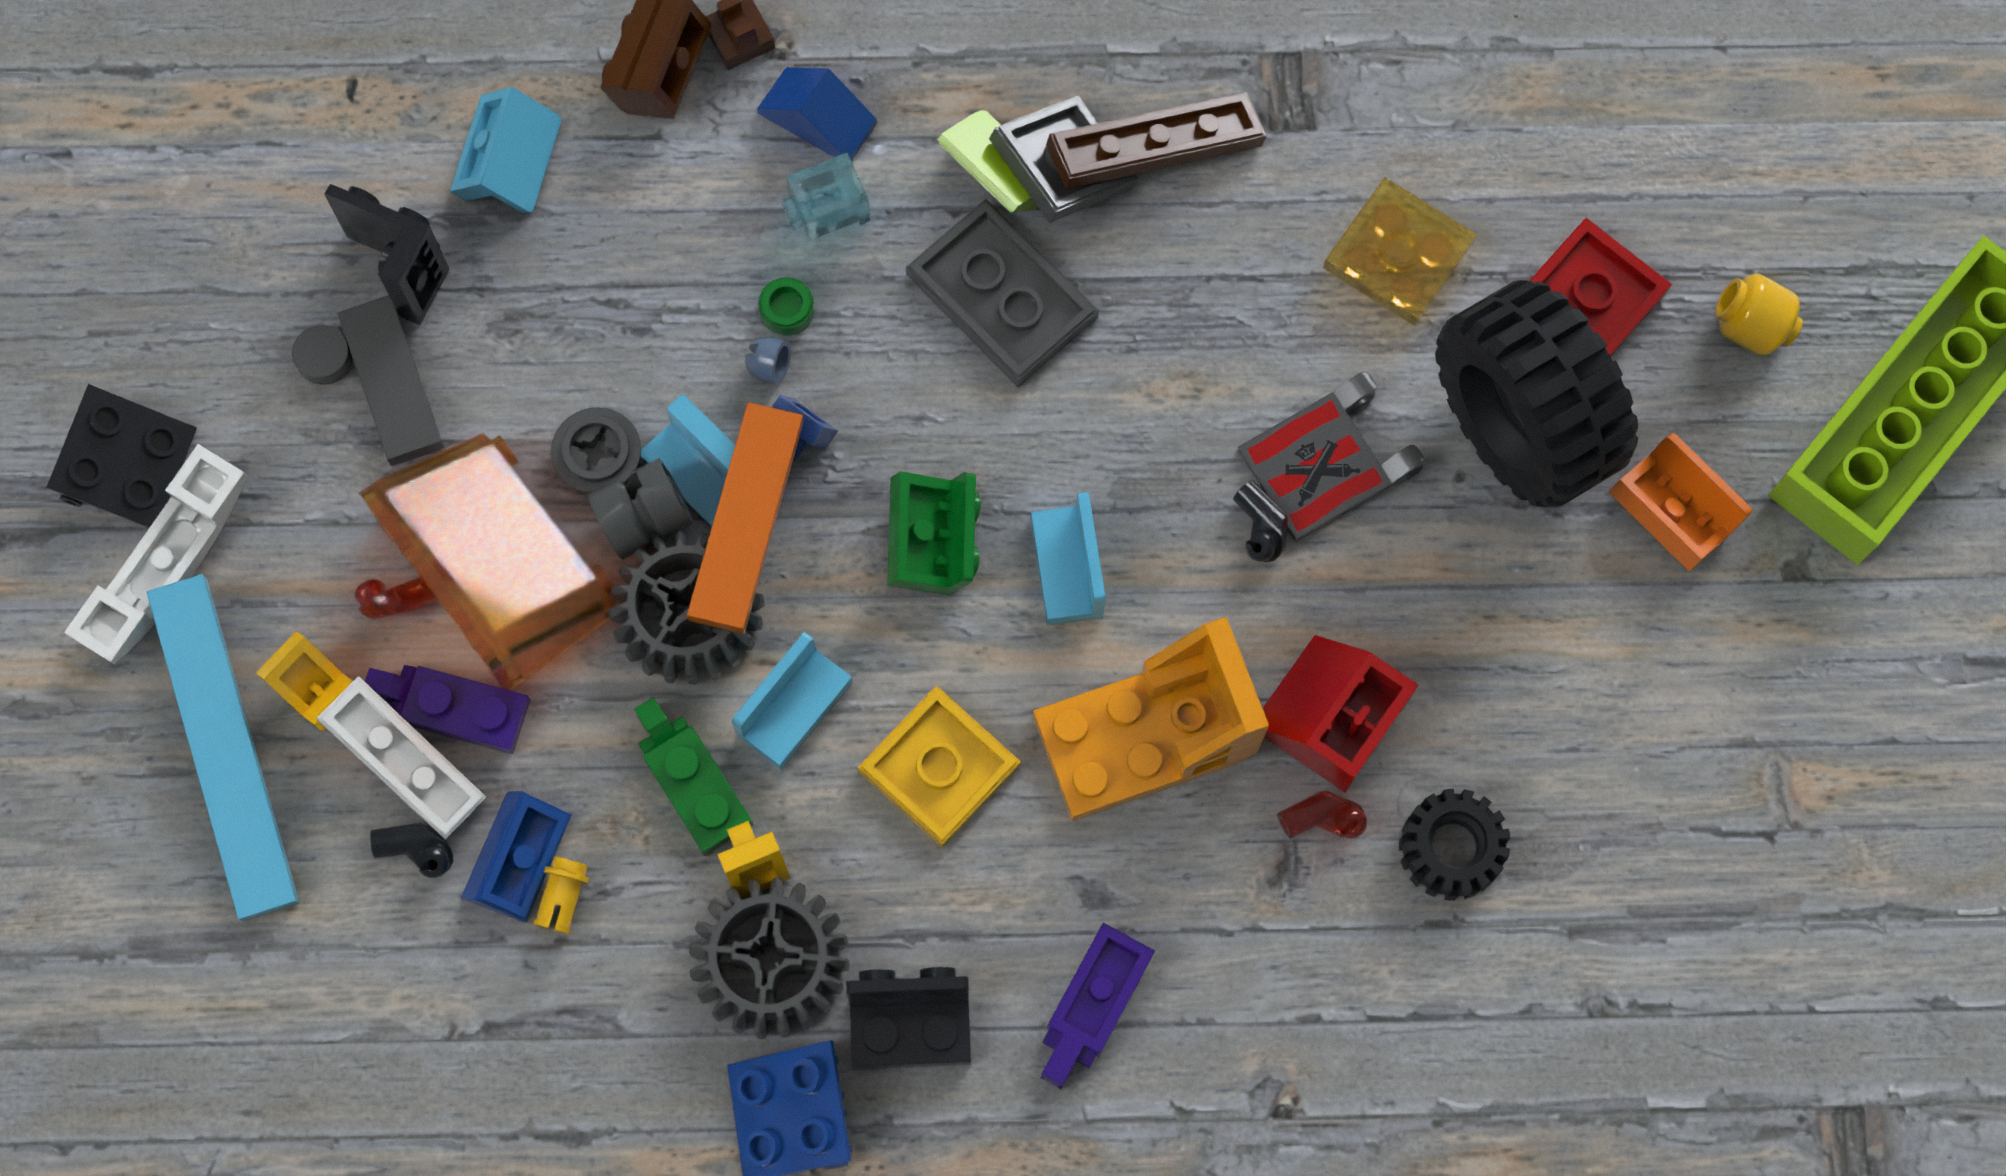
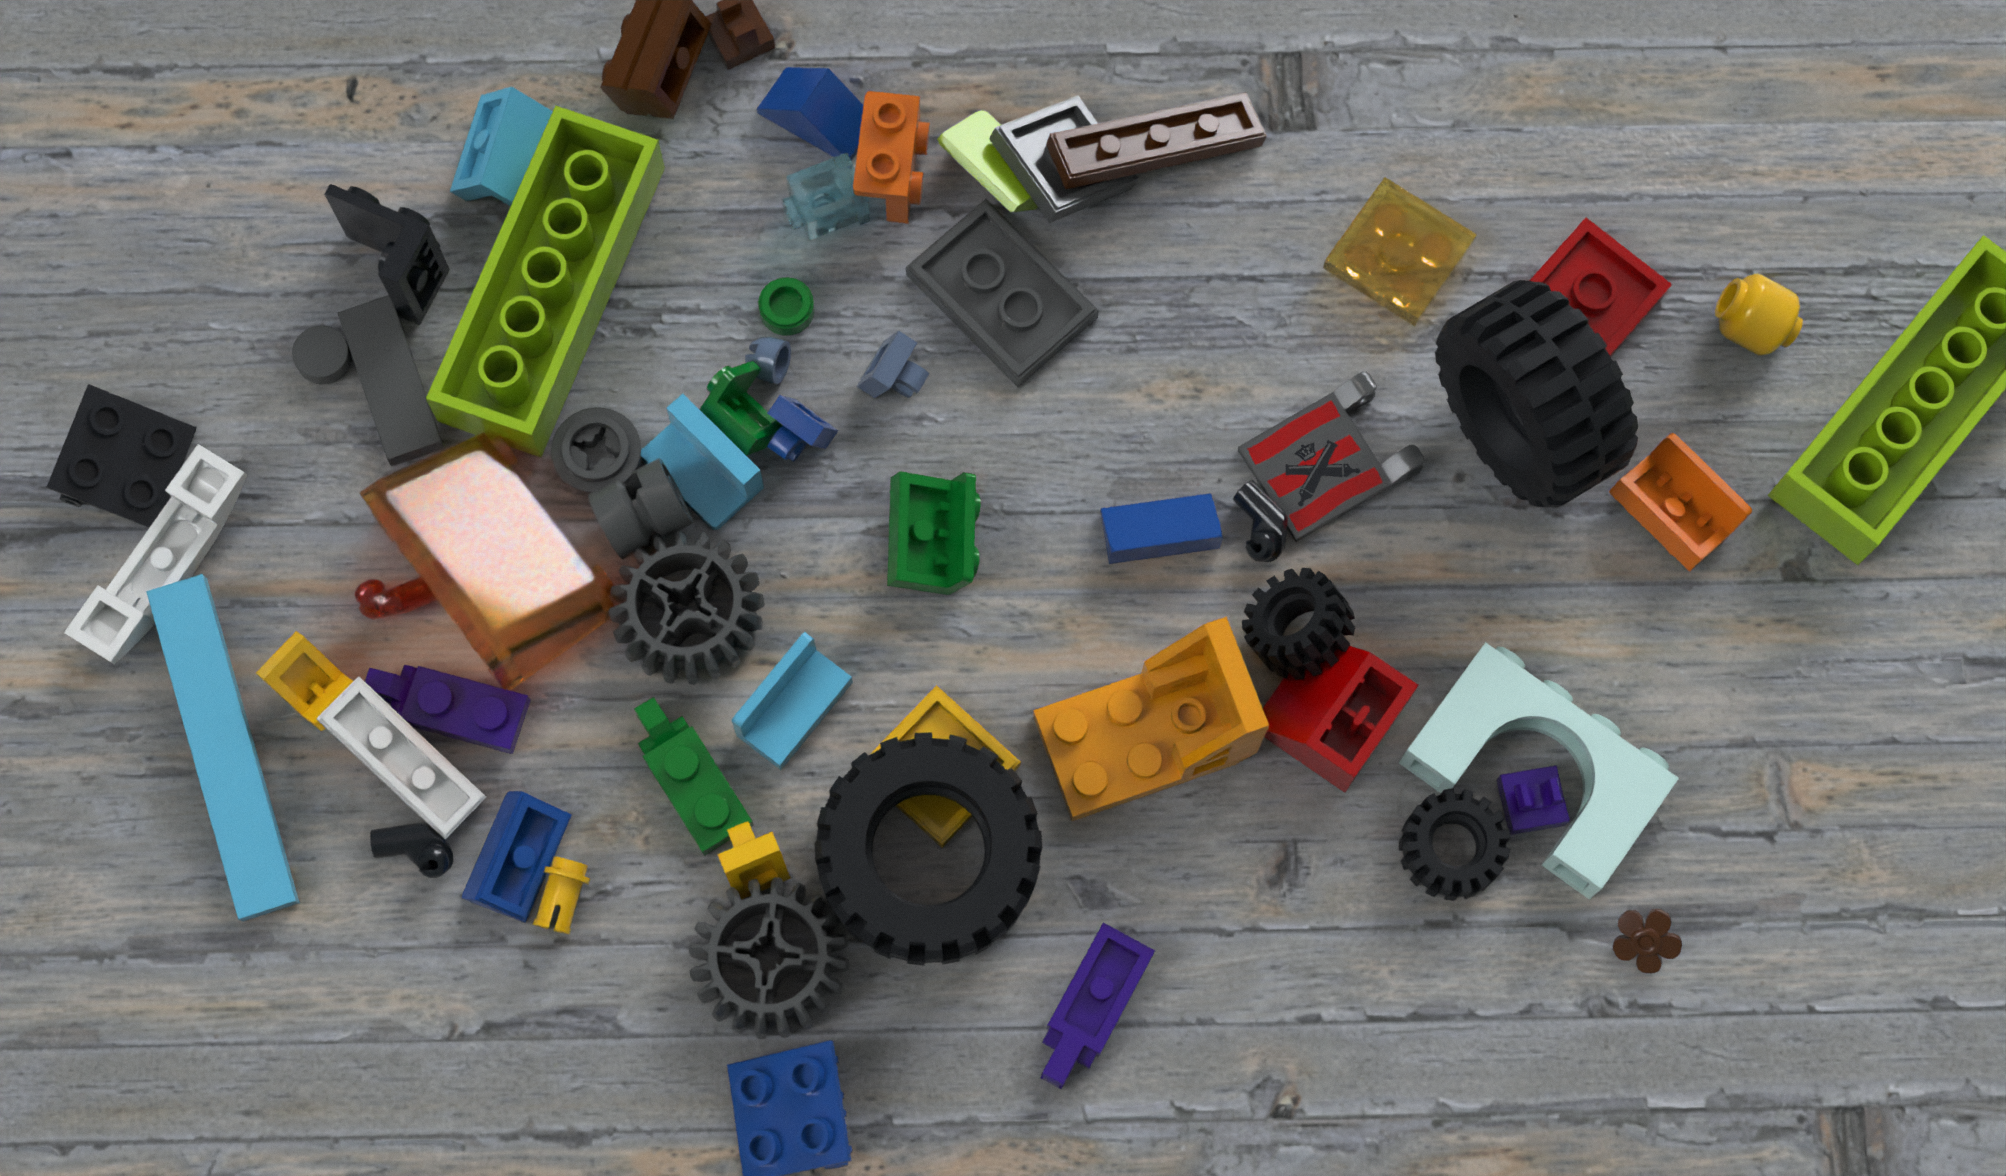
orange tile [687,402,804,634] -> none
black bracket [846,967,971,1070] -> none
medium azure panel [1030,492,1106,626] -> none
clear red arm [1277,791,1368,839] -> none
none -> lime brick [426,105,665,457]
none -> green bracket [699,361,782,456]
none -> black tyre [815,732,1042,966]
none -> orange bracket [853,91,930,224]
none -> sand blue tile [856,331,929,398]
none -> blue slope [1100,493,1223,564]
none -> black tyre [1242,568,1355,680]
none -> light aqua arch [1399,642,1679,900]
none -> dark purple tile [1496,765,1570,835]
none -> reddish brown plant [1613,909,1682,973]

